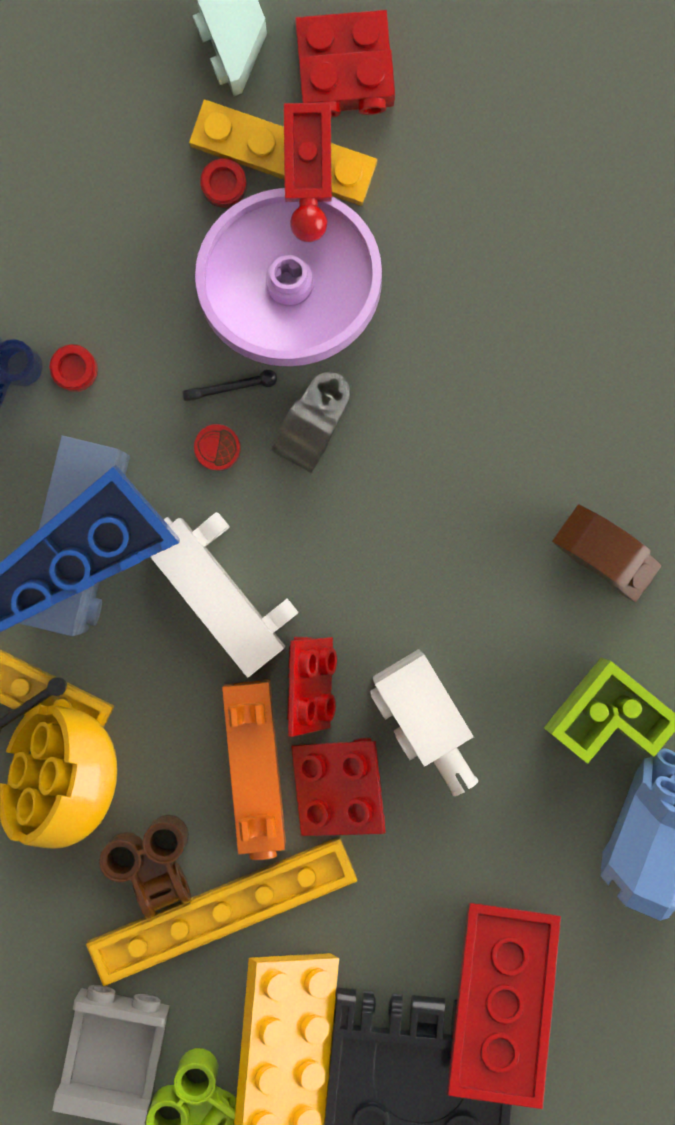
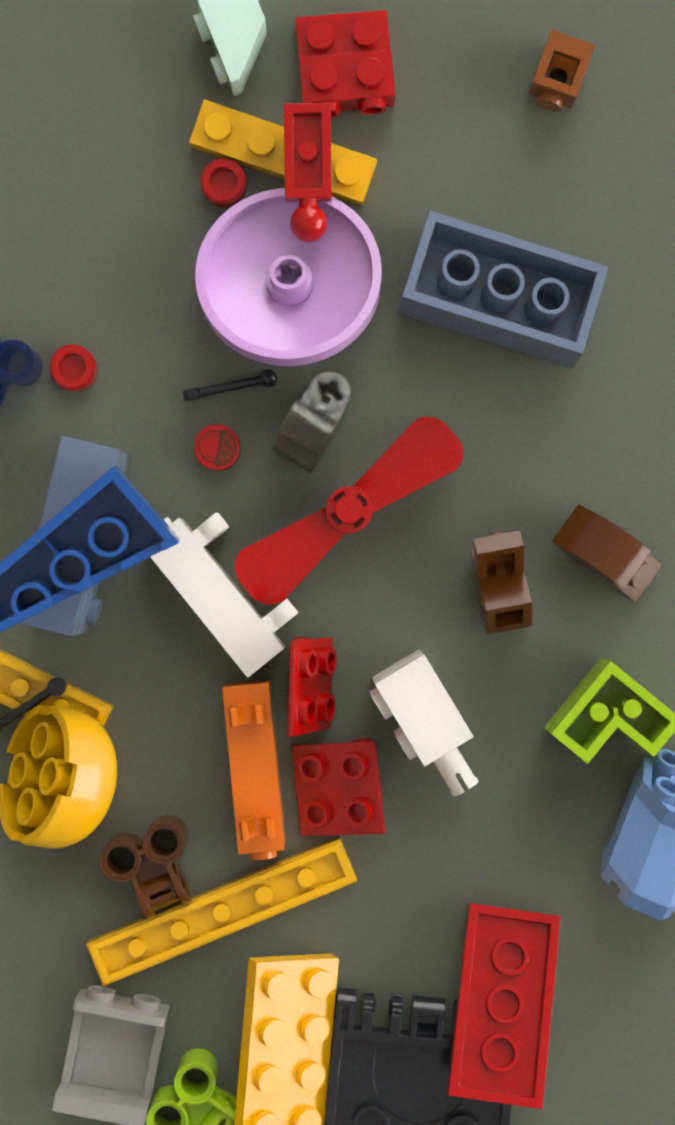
none -> red piece [234,416,464,605]
none -> sand blue brick [398,211,608,368]
none -> reddish brown brick [471,530,532,635]
none -> dark orange brick [528,29,595,112]

